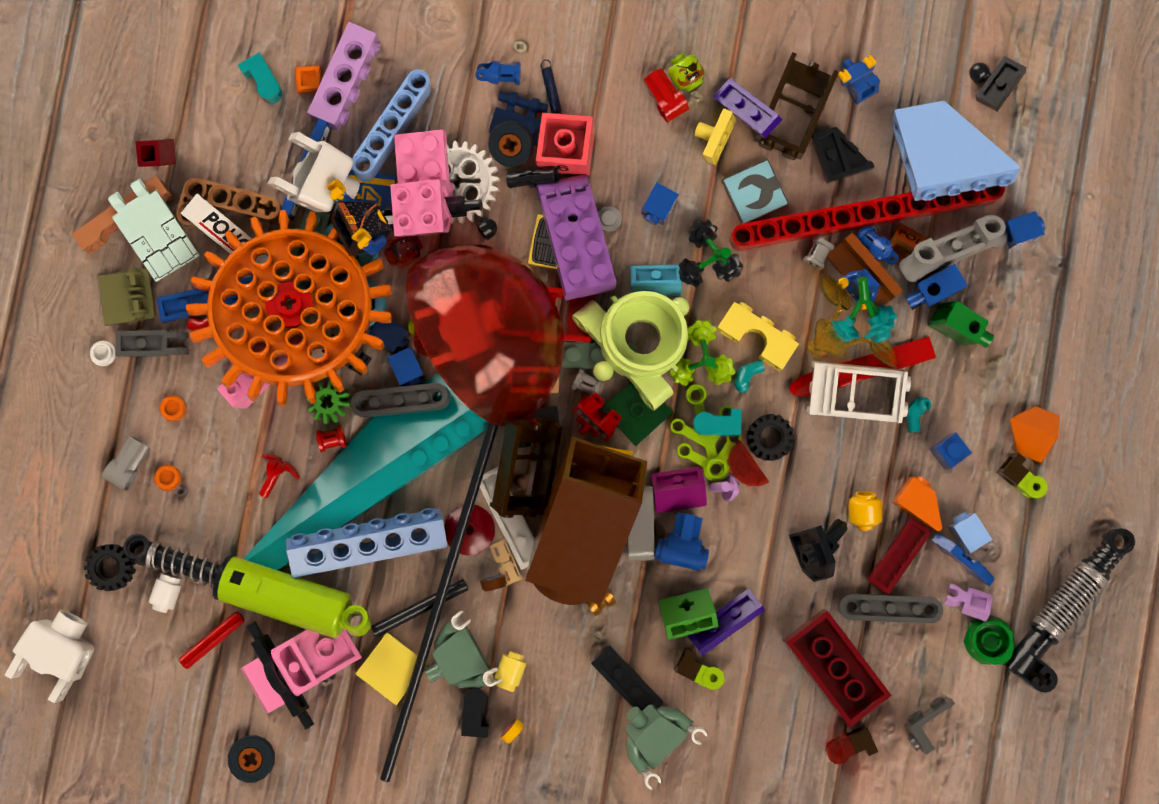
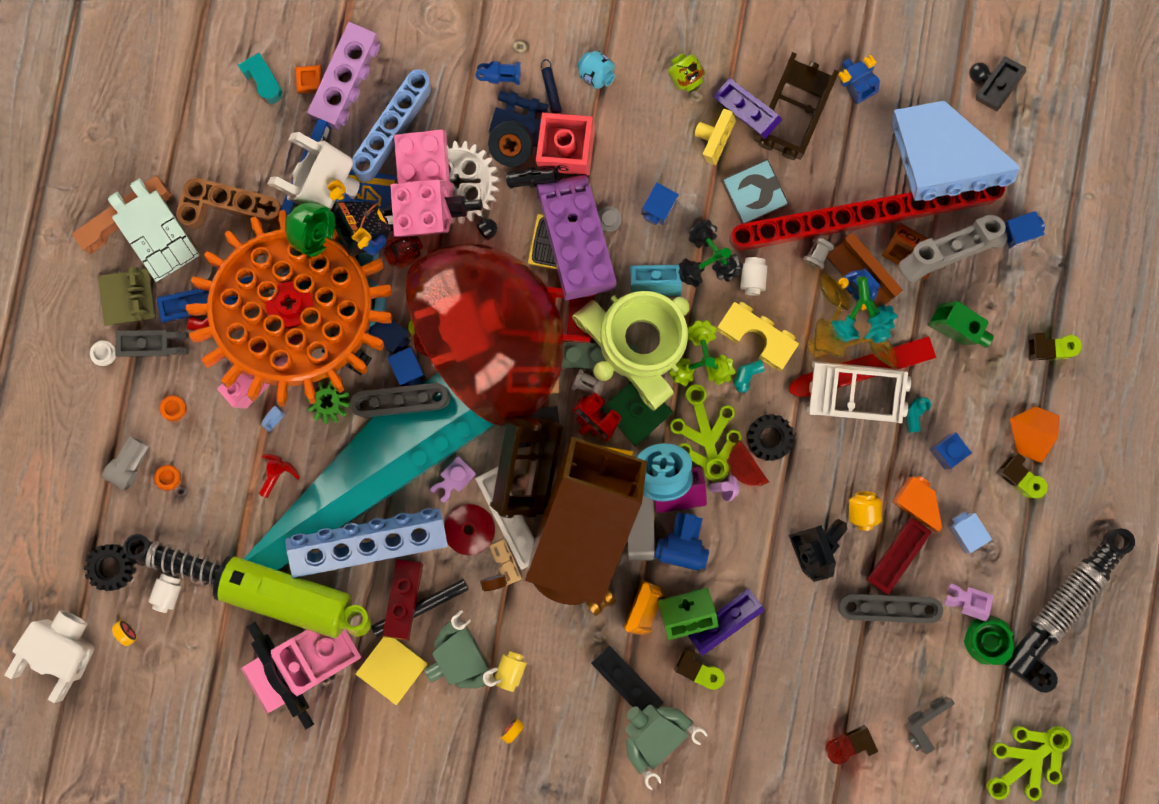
dark red brick [135,139,176,167] -> none
red axle [179,611,245,669] -> none
white tile [180,194,268,263] -> none
black bush [228,735,275,783] -> none
red bush [316,425,347,453] -> none
black piece [380,381,511,782] -> none
black leg [461,687,489,738] -> none
red piece [644,68,689,123] -> none
teal leg [692,409,741,436] -> none
dark red brick [782,609,892,727] -> none
black wing [811,127,874,184] -> none
blue piece [856,225,899,265] -> none
blue torso [905,264,967,310] -> none
blue tile [932,534,995,586] -> none
none -> yellow tile [112,620,137,646]
none -> light blue tile [261,406,286,432]
none -> green cylinder [285,202,335,257]
none -> dark red plate [382,560,423,641]
none -> lavender plate [430,456,477,503]
none -> medium azure head [577,51,616,89]
none -> light orange slope [623,580,666,635]
none -> medium azure wheel [637,443,693,501]
none -> white brick [740,257,768,296]
none -> lime plant [986,726,1071,801]
none -> leg [1028,332,1082,361]

